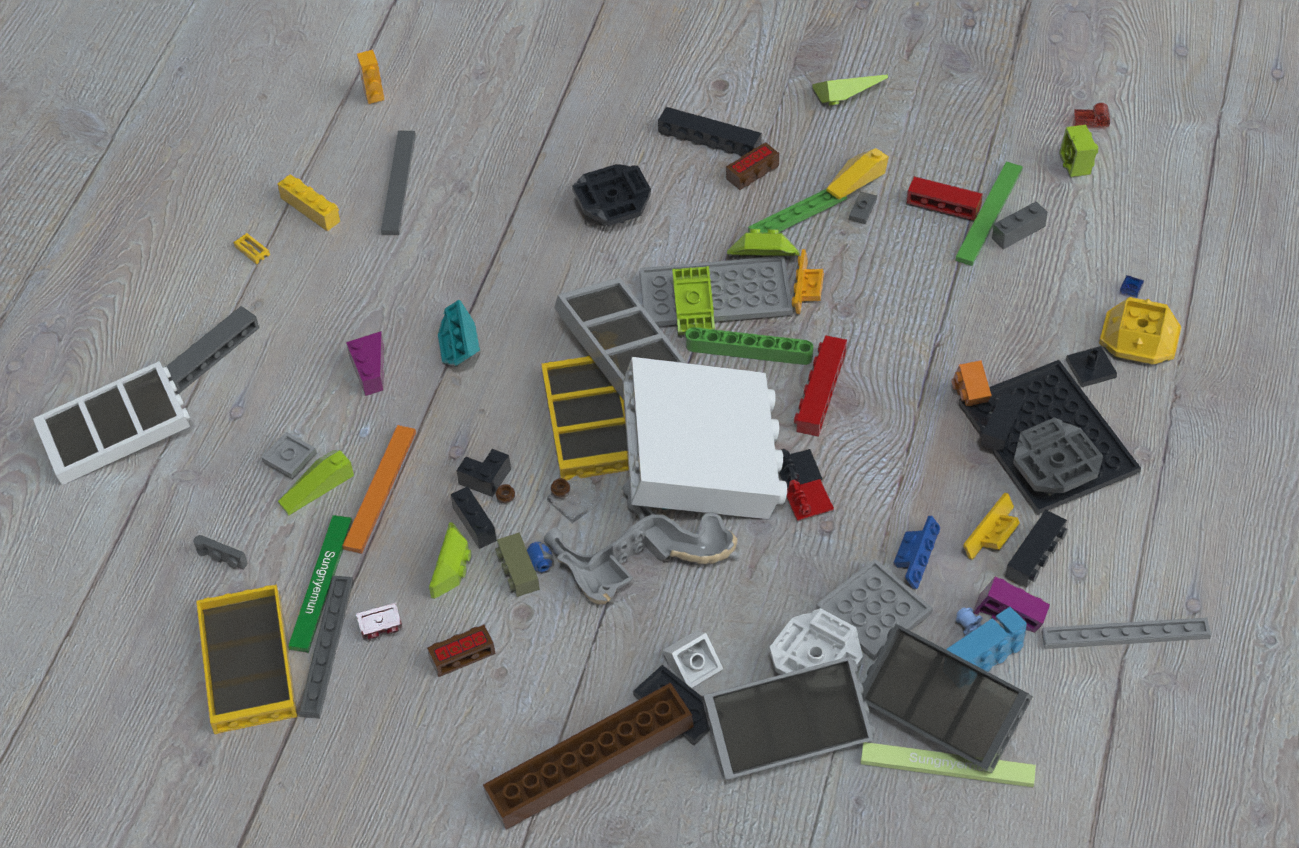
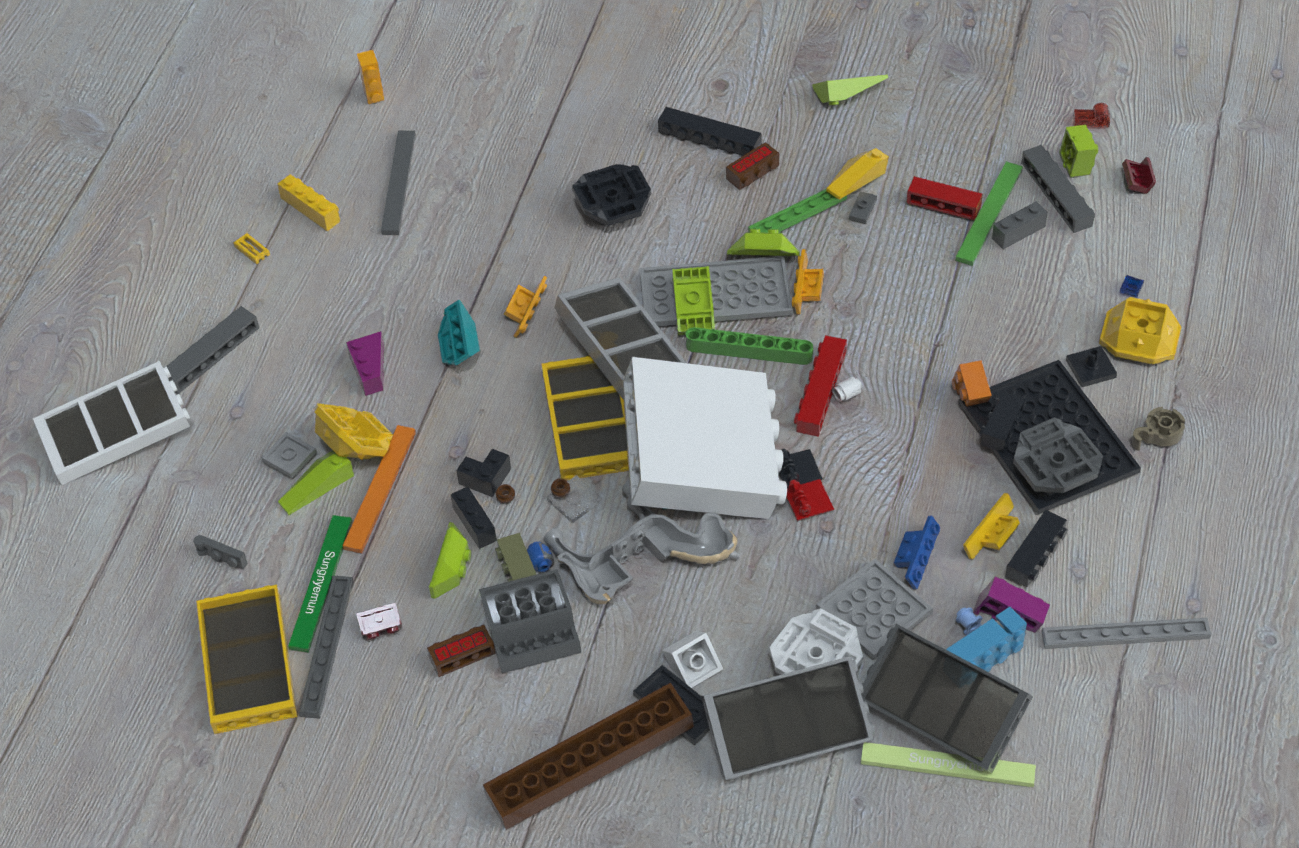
none -> yellow piece [313,403,393,460]
none -> dark grey slope [479,569,581,673]
none -> light orange bracket [503,276,547,338]
none -> white brick [832,376,862,402]
none -> dark grey brick [1021,145,1095,233]
none -> dark red bracket [1122,157,1156,194]
none -> dark tan piece [1131,407,1185,450]

